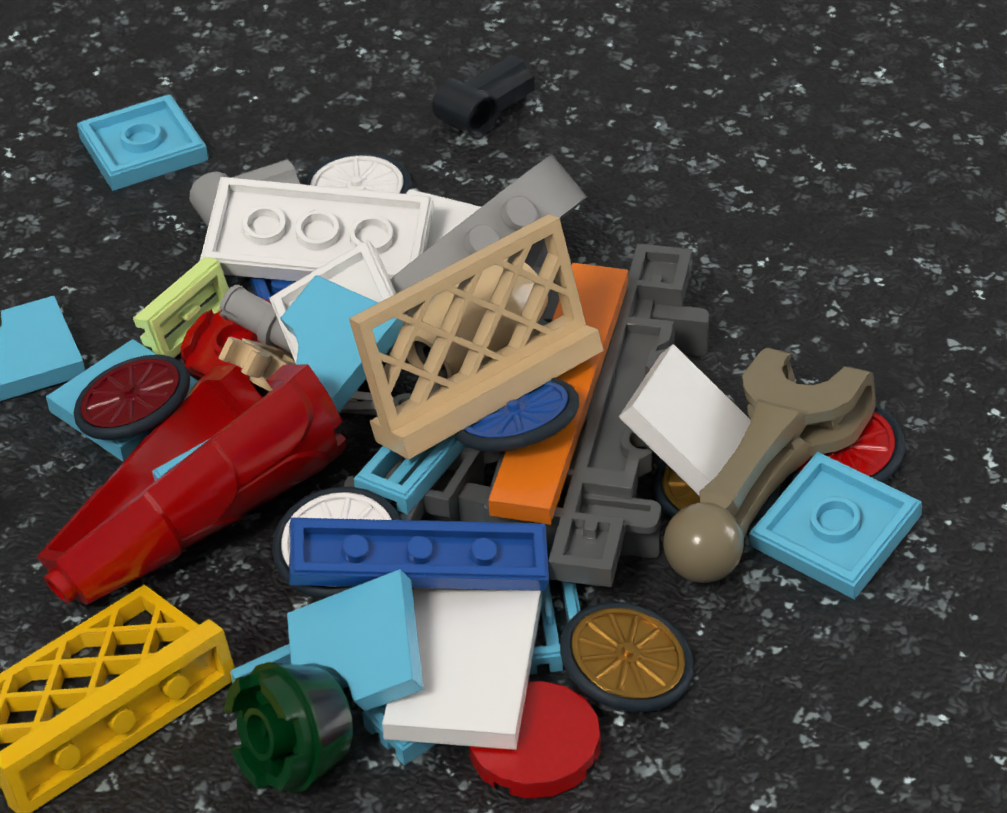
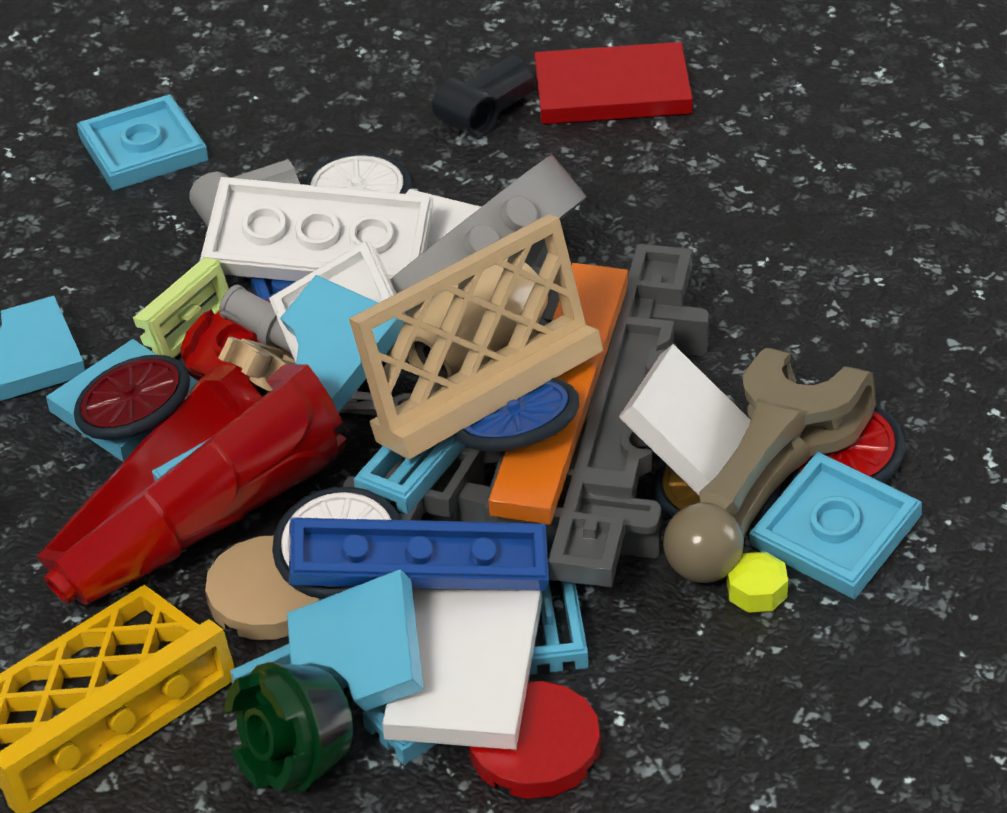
pearl gold wheel [560,602,693,712] -> none
none -> tan tile [205,536,322,640]
none -> red tile [534,42,692,124]
none -> neon yellow tile [727,552,788,613]

